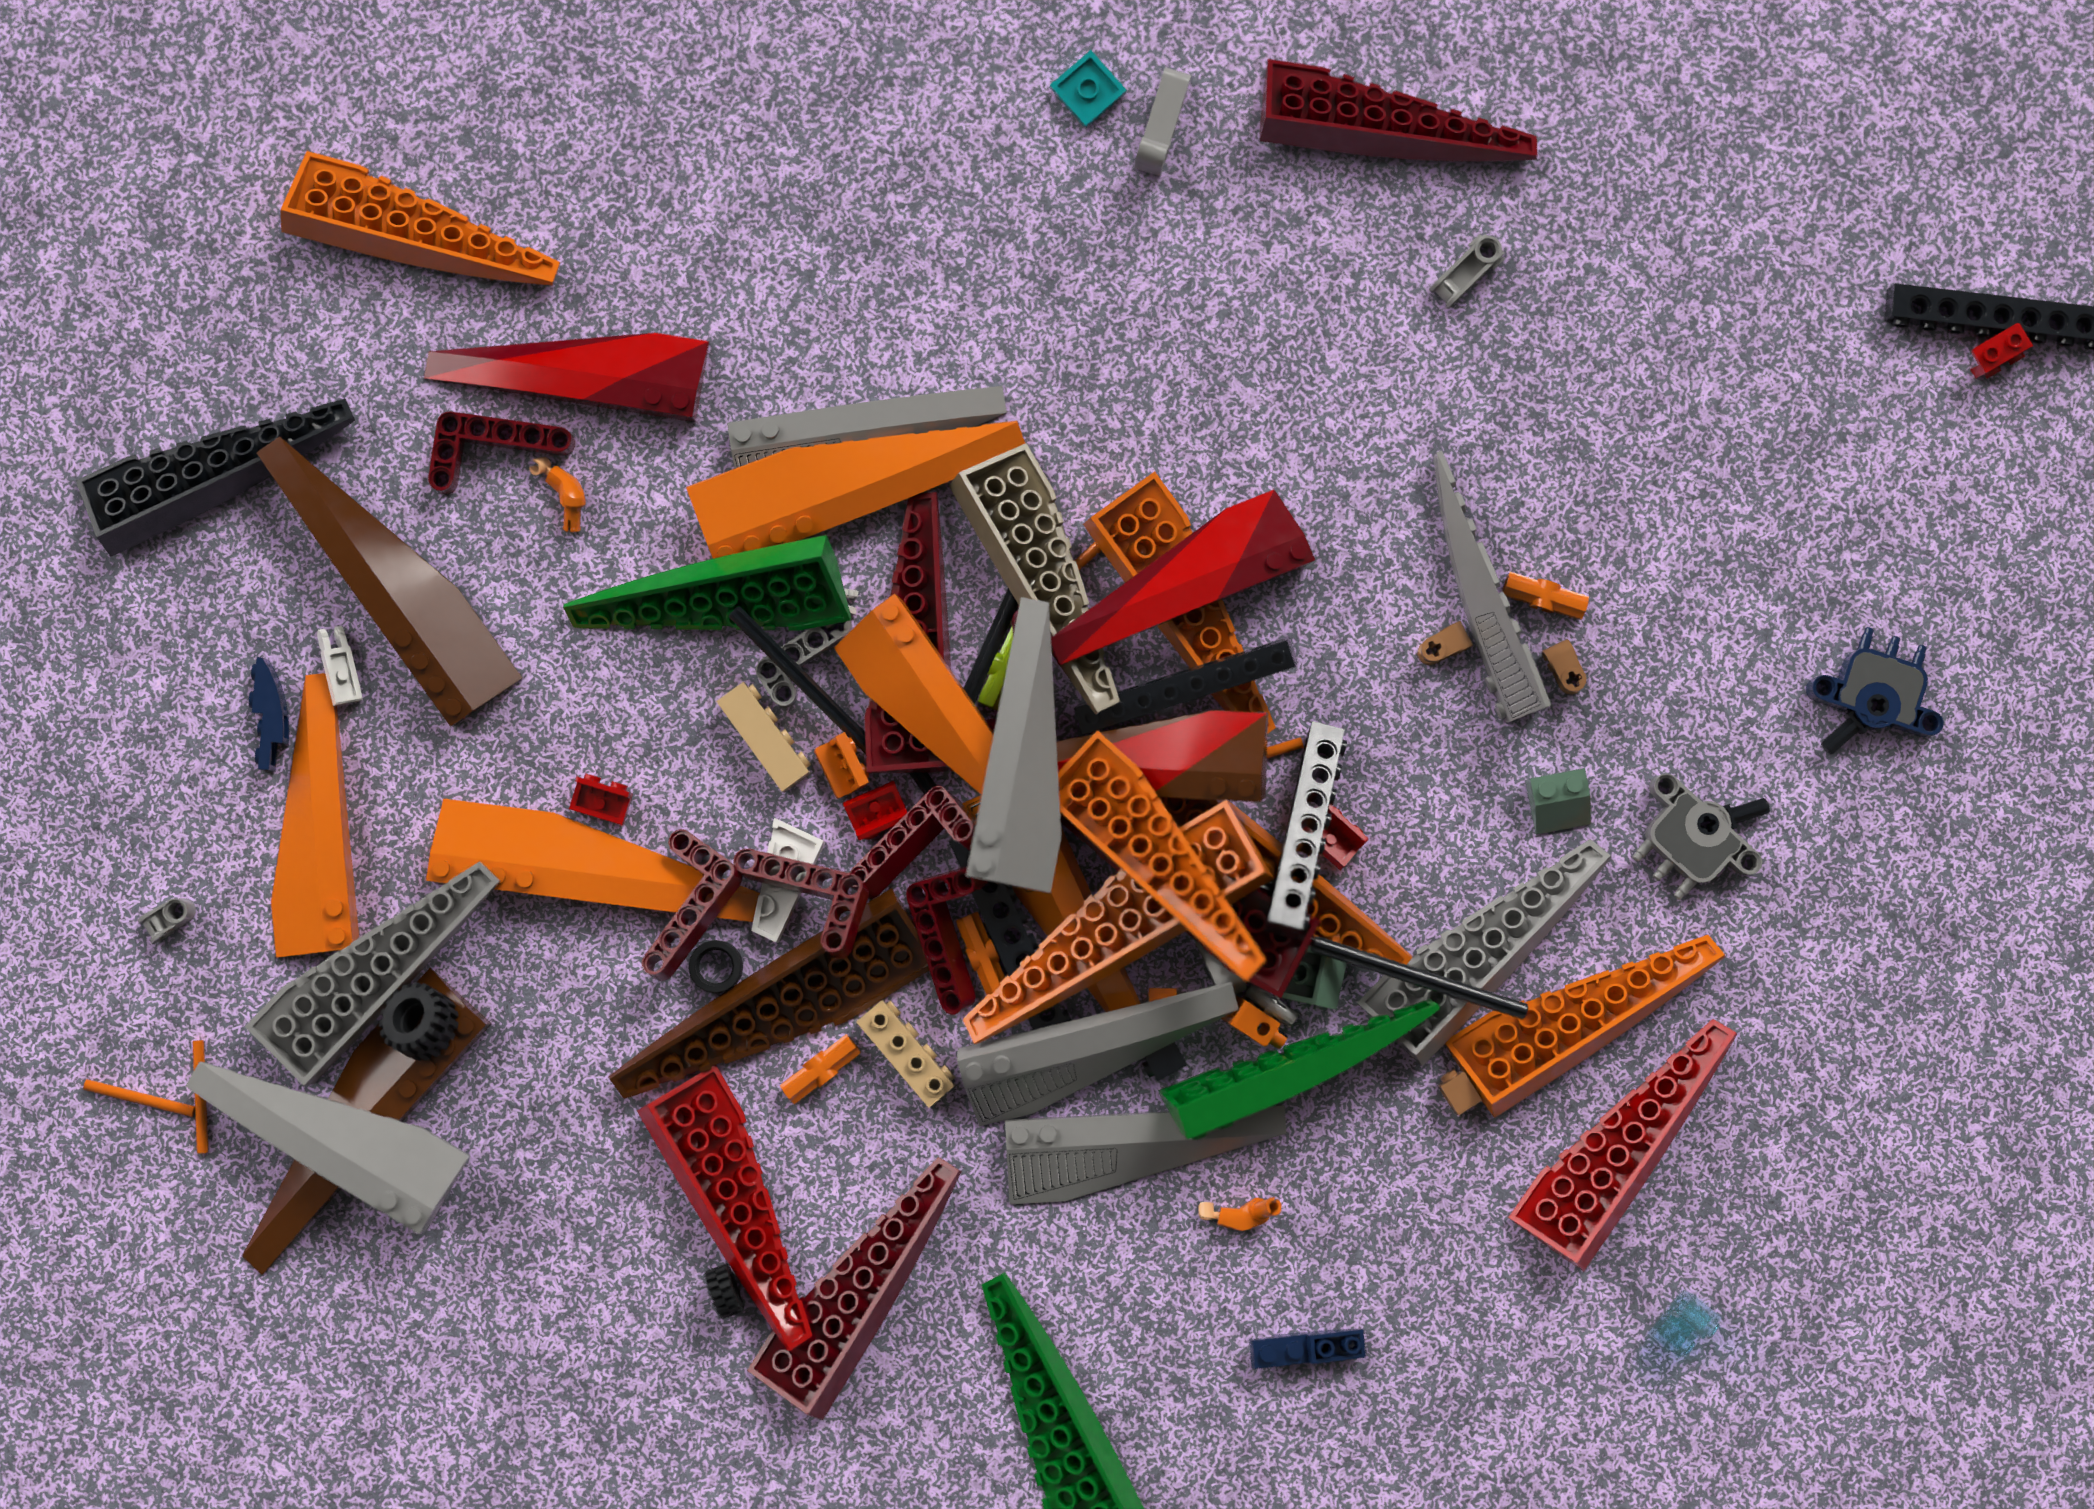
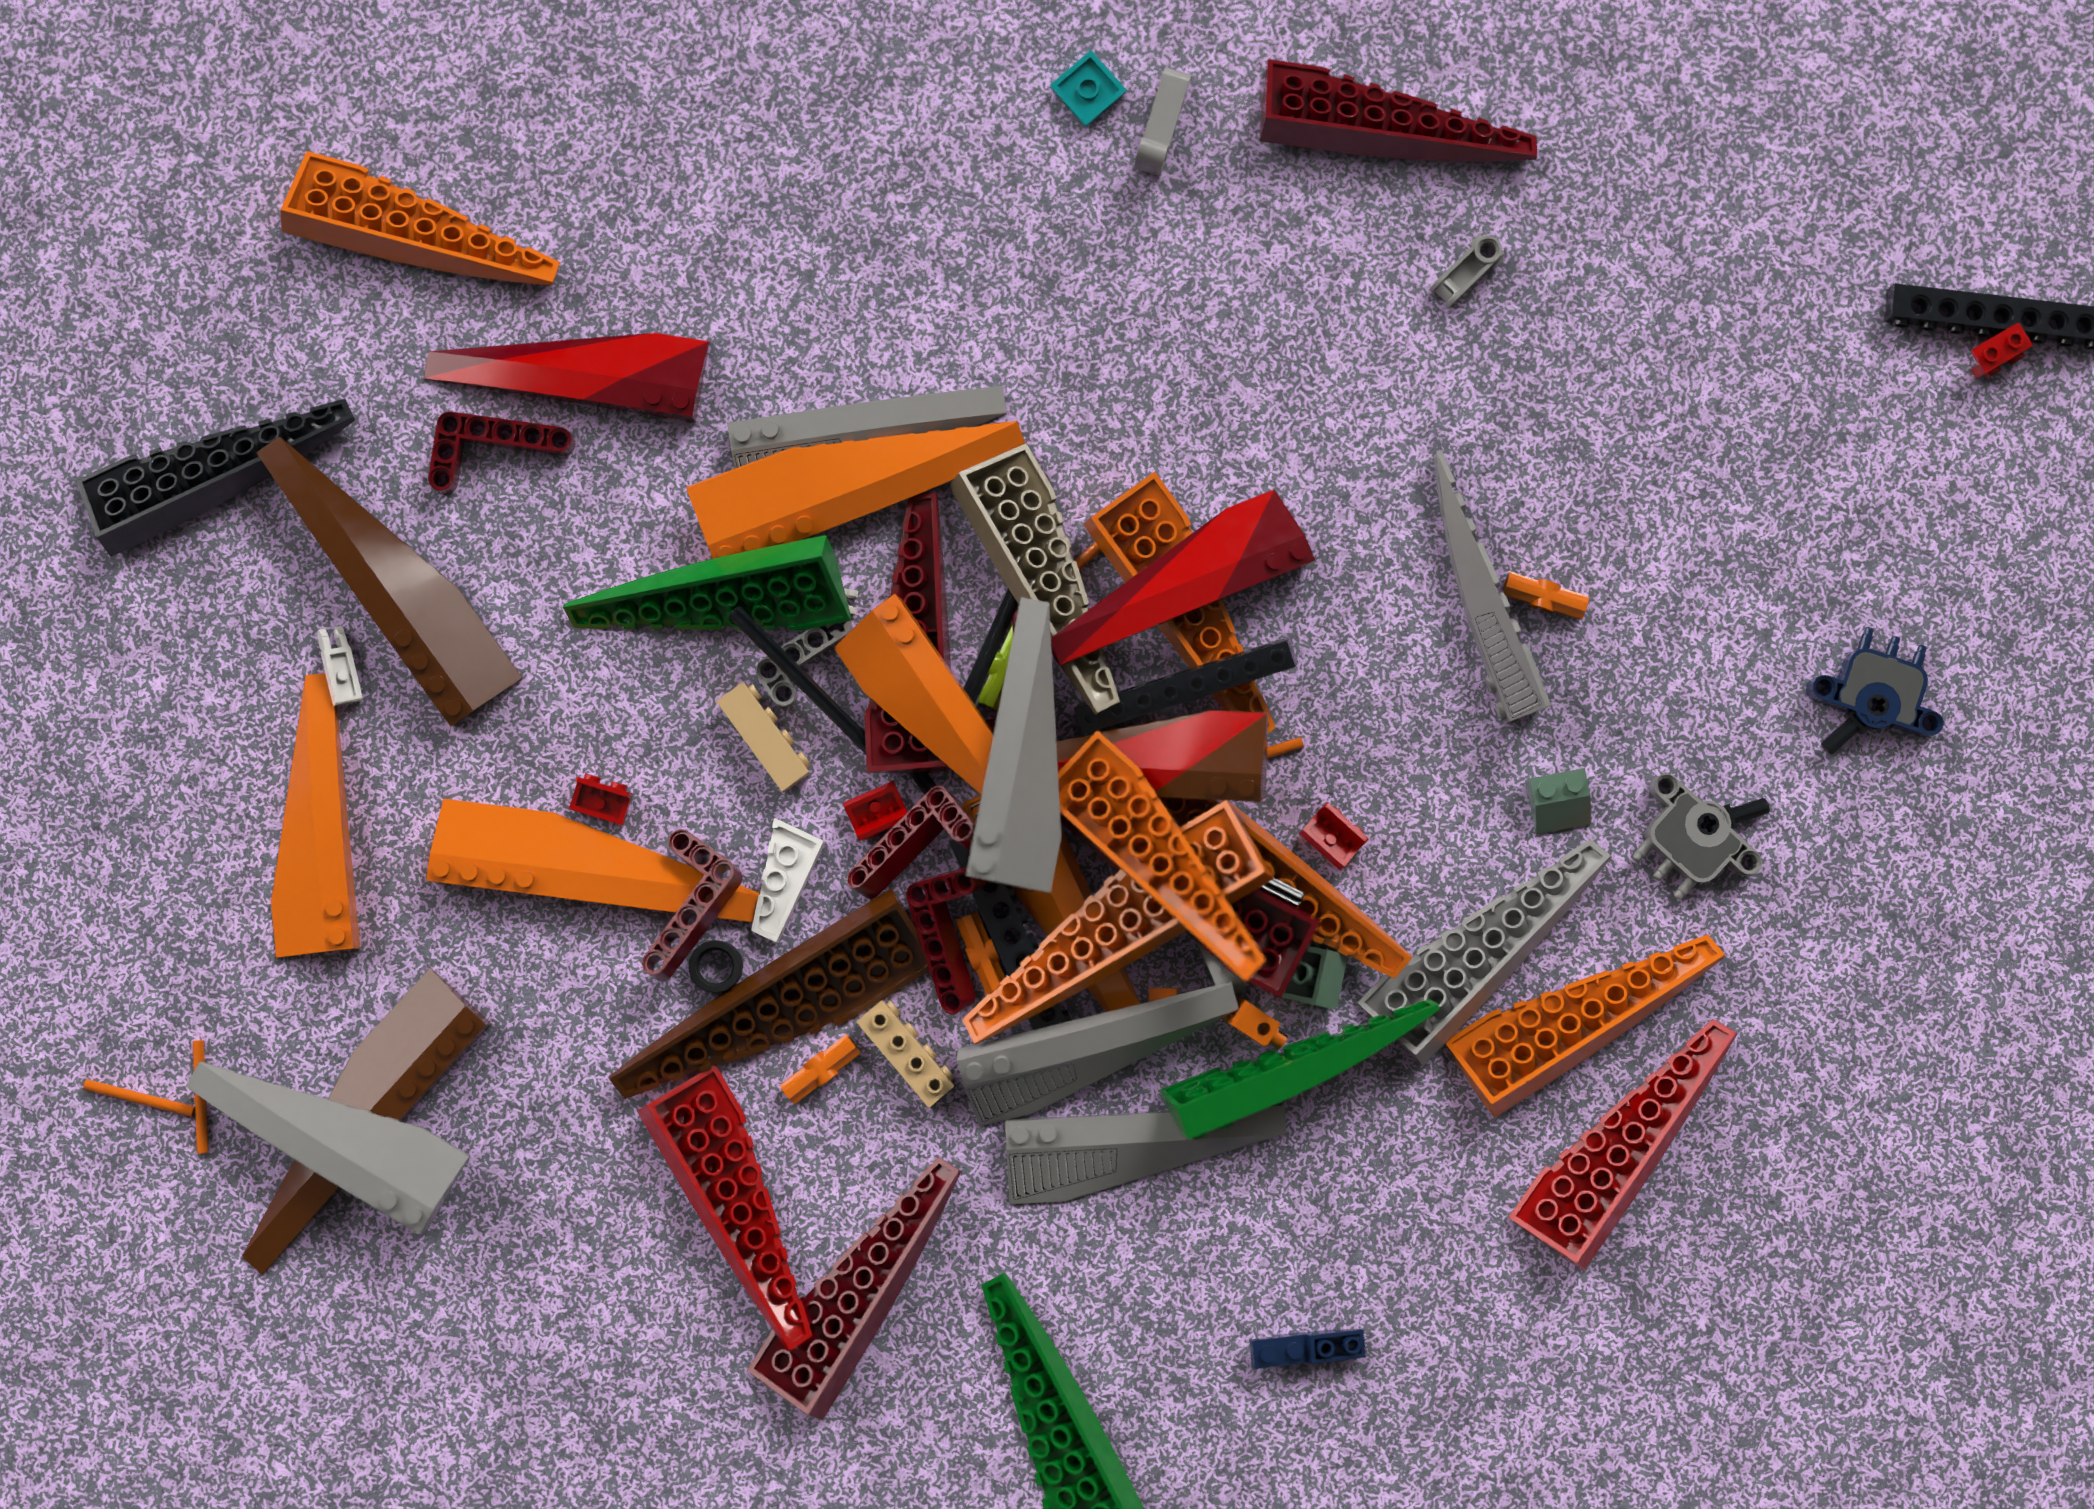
light grey piece [137,898,196,944] -> none
light grey wedge [245,861,500,1086] -> none
dark blue slope [249,657,290,772] -> none
black tyre [379,983,459,1061] -> none
orange arm [529,457,586,532] -> none
black tyre [705,1263,744,1319] -> none
dark red beam [733,848,869,959] -> none
orange bracket [814,732,869,799] -> none
black brick [1142,1042,1187,1081] -> none
orange arm [1198,1197,1282,1231] -> none
light grey pin [1243,983,1299,1028] -> none
brick [1264,721,1347,940] -> none
black axle [1310,936,1528,1019] -> none
medium nougat piece [1417,621,1473,665] -> none
medium nougat brick [1437,1069,1482,1115] -> none
medium nougat piece [1542,639,1587,695] -> none
clear light blue brick [1648,1289,1722,1358] -> none

